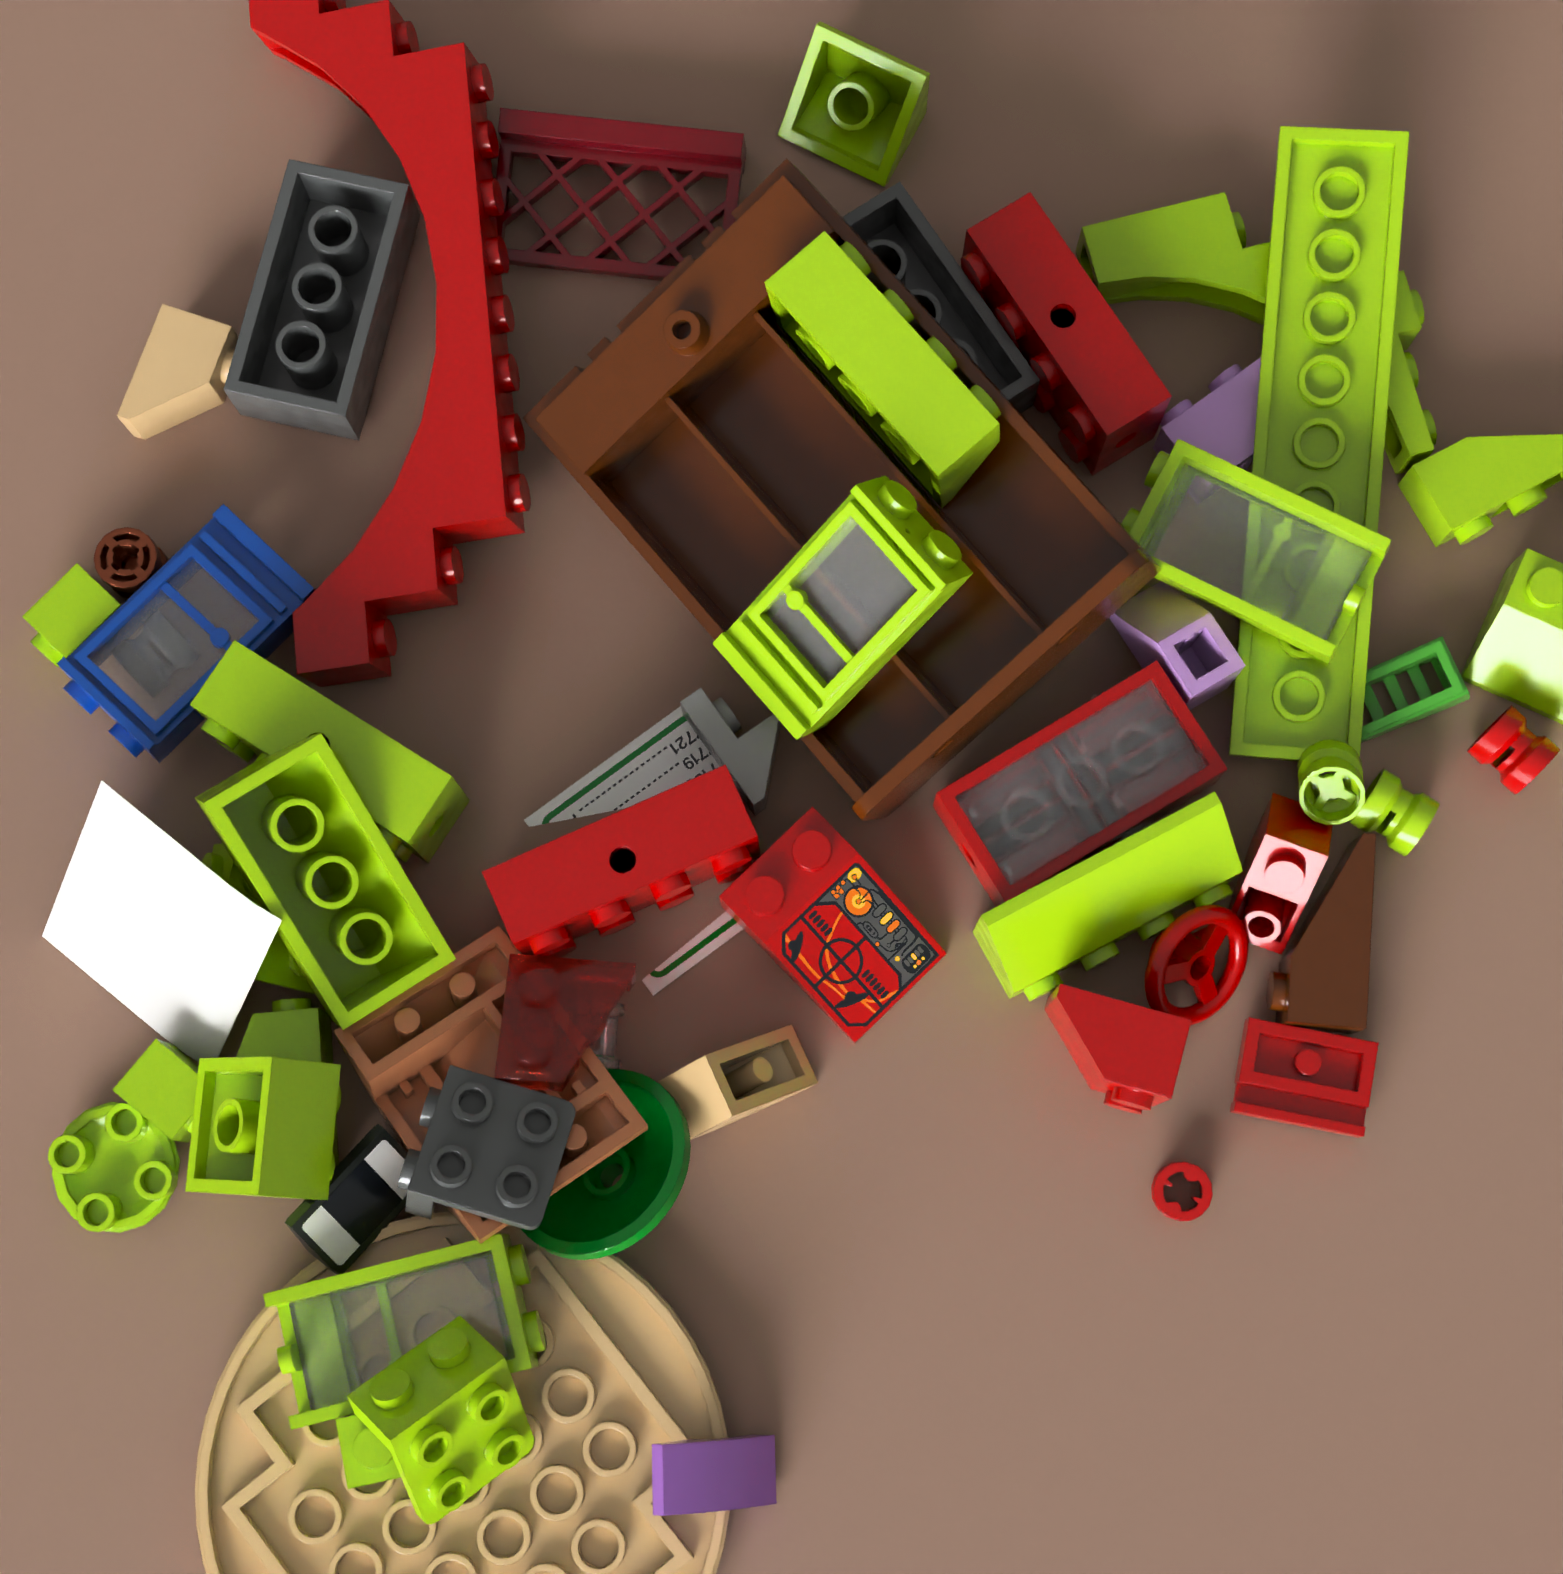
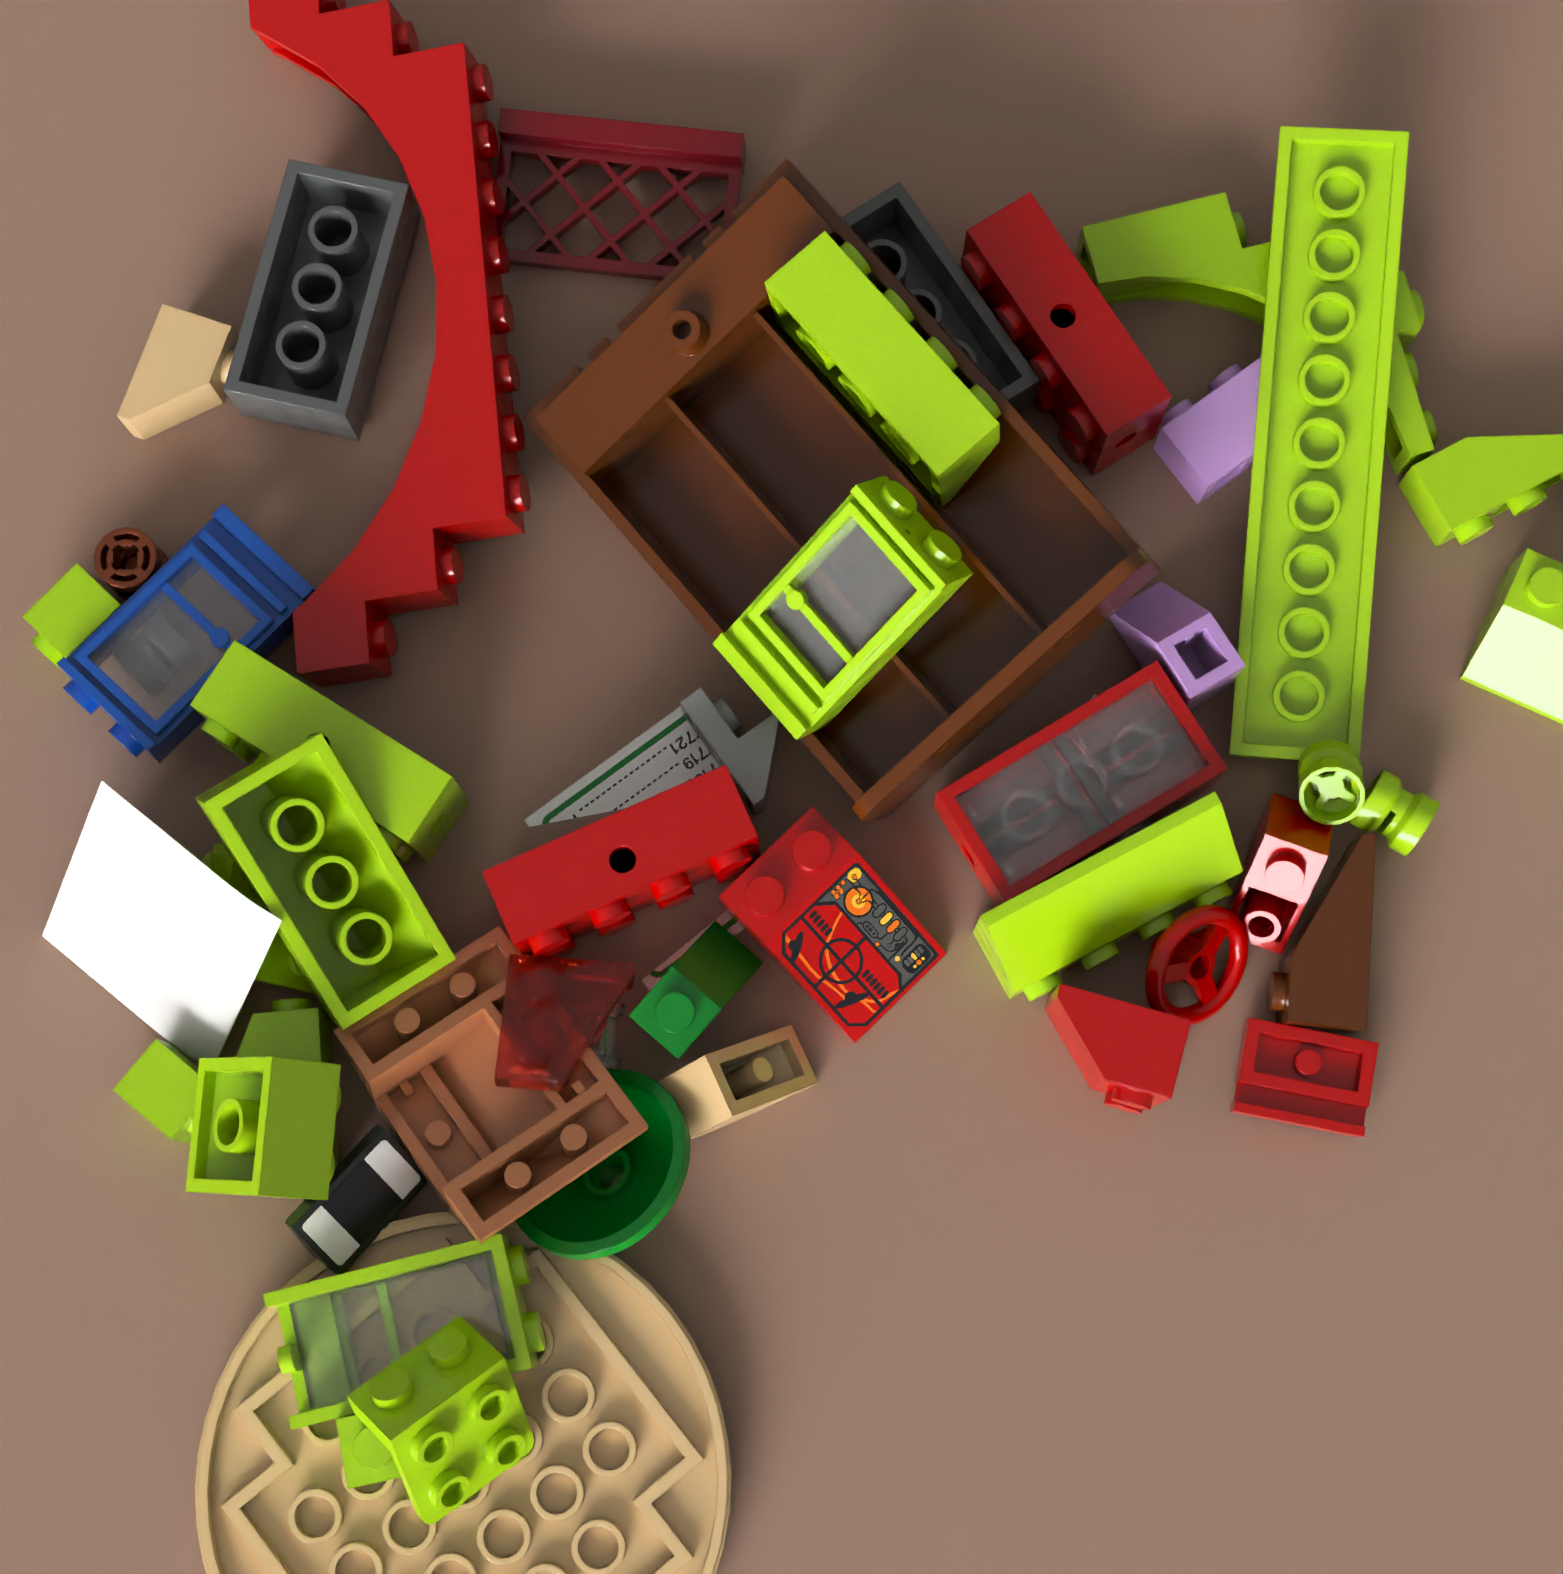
lime dish [48,1102,180,1233] -> none
dark grey bracket [397,1065,576,1230] -> none
medium lavender slope [652,1434,777,1516] -> none
lime slope [777,21,930,187] -> none
clear door [1121,439,1392,664] -> none
red bush [1151,1162,1213,1221] -> none
bright green slope [1361,636,1470,743] -> none
red wheel [1467,705,1560,795] -> none
none -> green slope [629,921,764,1060]

